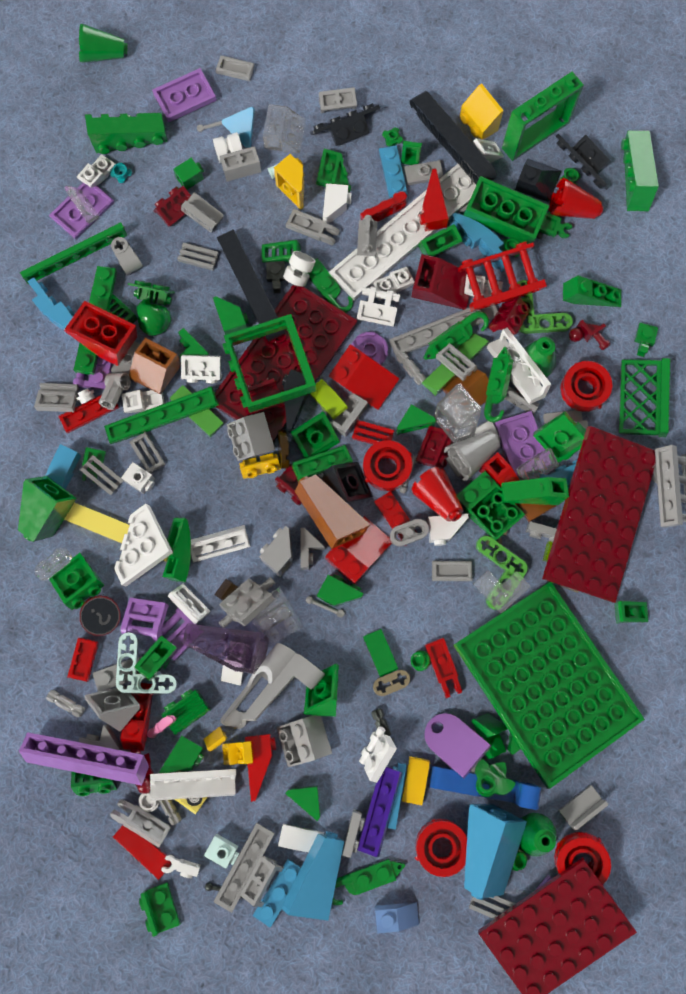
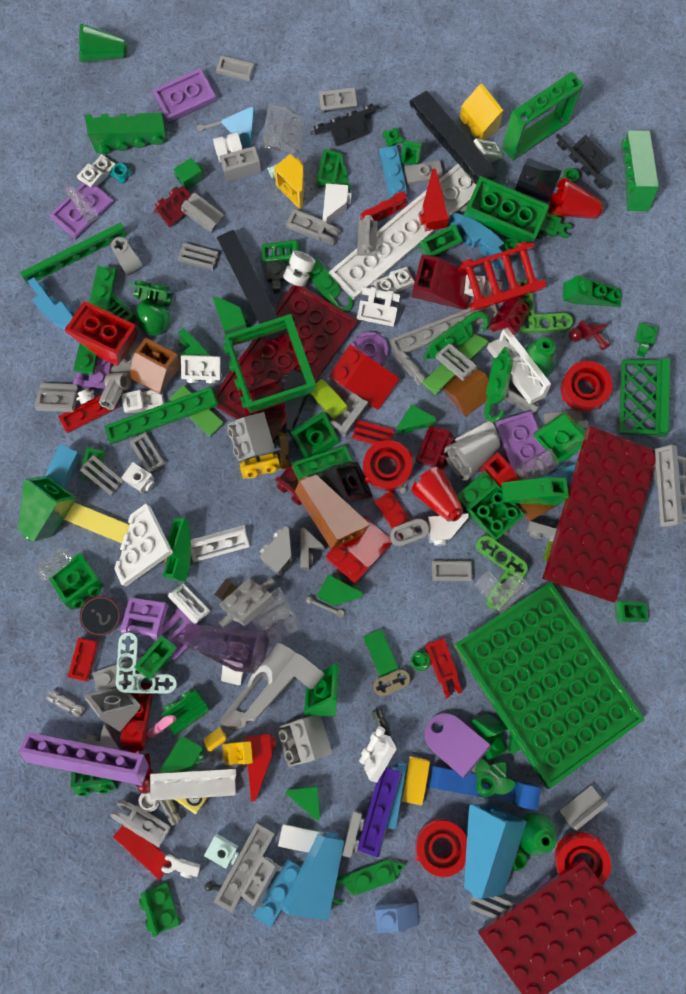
clear slope [434,384,482,443] -> none

